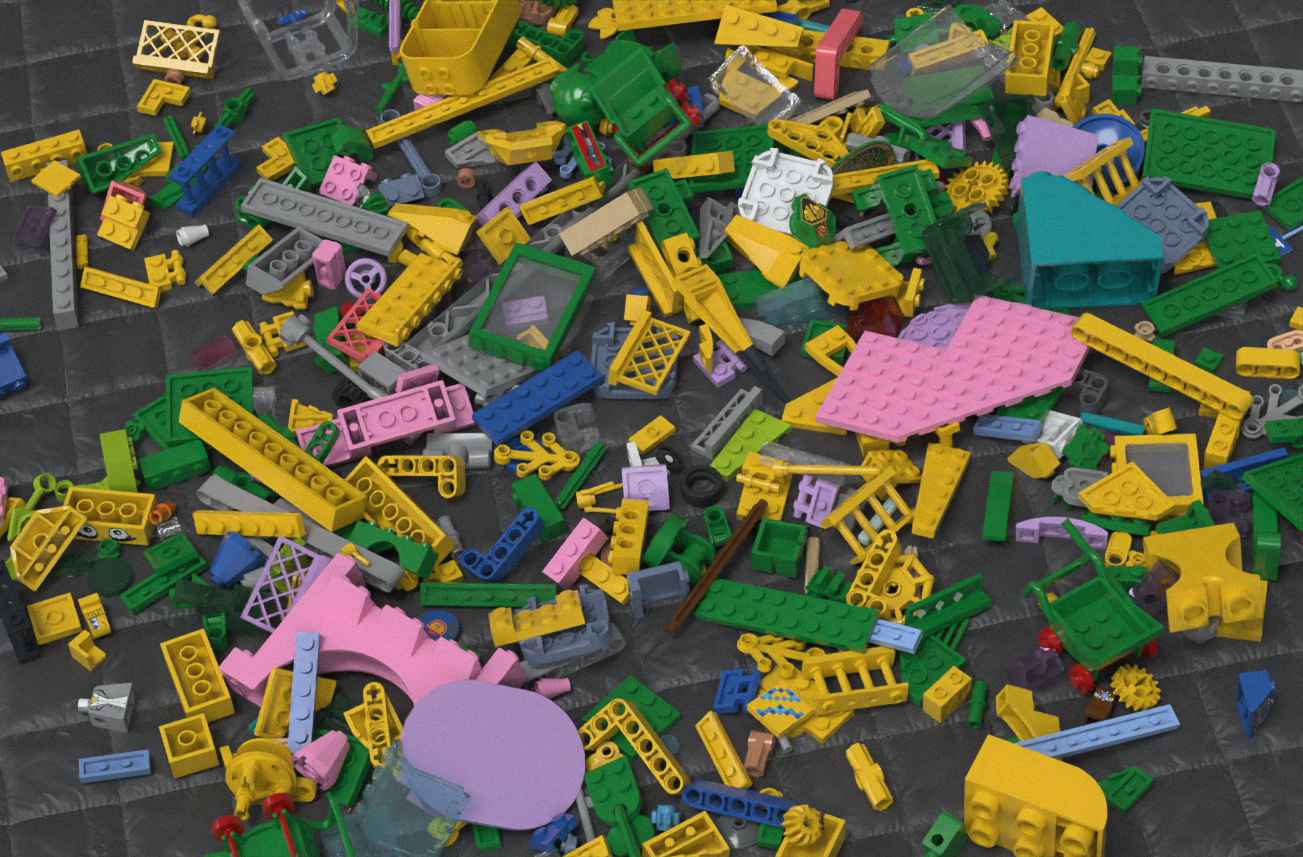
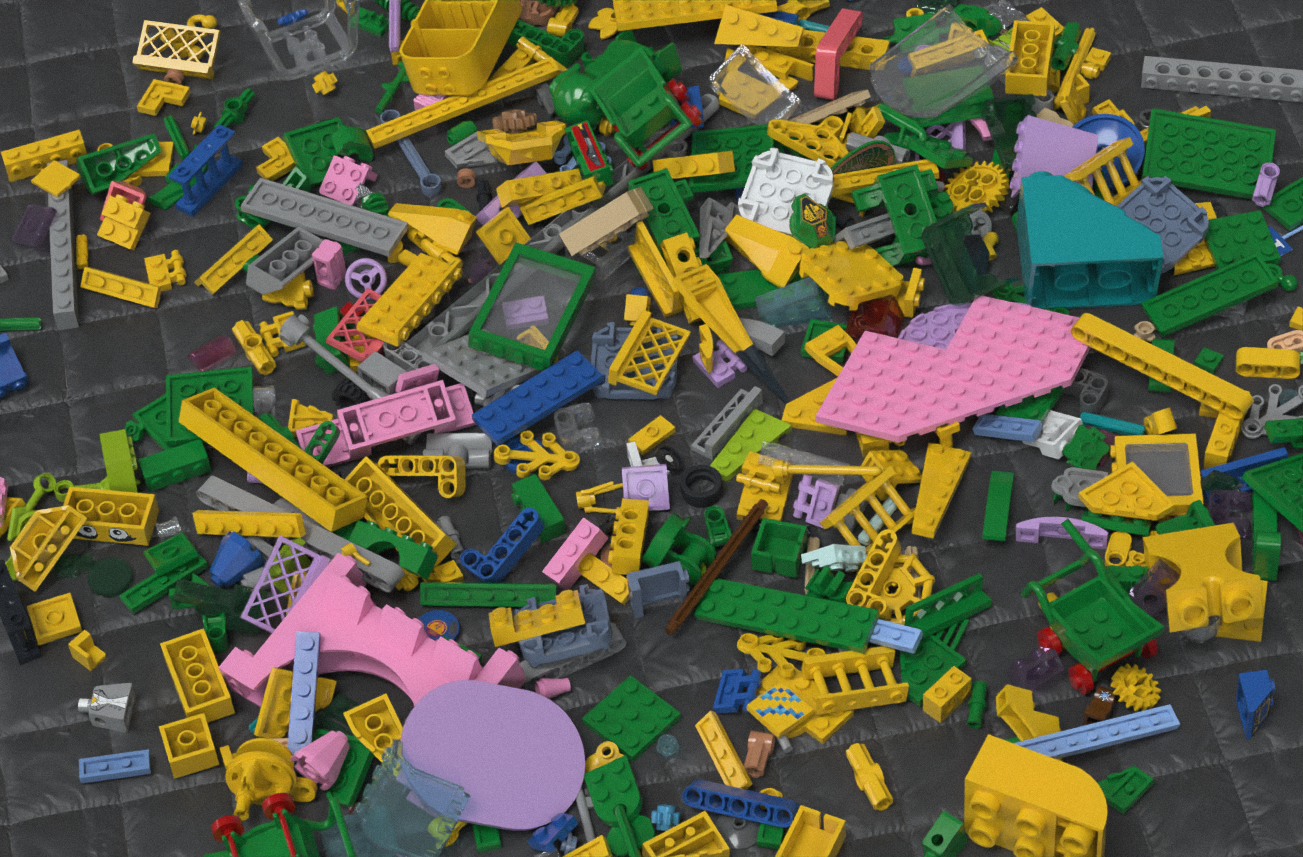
yellow leg [78,593,111,639] -> none
green plate [97,539,121,560] -> none
orange axle [149,500,177,525] -> none
white cone [176,224,209,247] -> none
green piece [213,465,275,504] -> none
yellow beam [363,682,393,771] -> none
sand blue bracket [378,173,425,209] -> none
green axle [554,442,606,510] -> none
yellow beam [578,698,691,795] -> none
yellow gear [781,804,823,846] -> none
yellow slope [1007,442,1060,479] -> none
green brick [1112,46,1142,105] -> none
none -> medium nougat gear [492,109,537,133]
none -> yellow brick [496,169,582,208]
none -> light aqua plate [801,544,867,572]

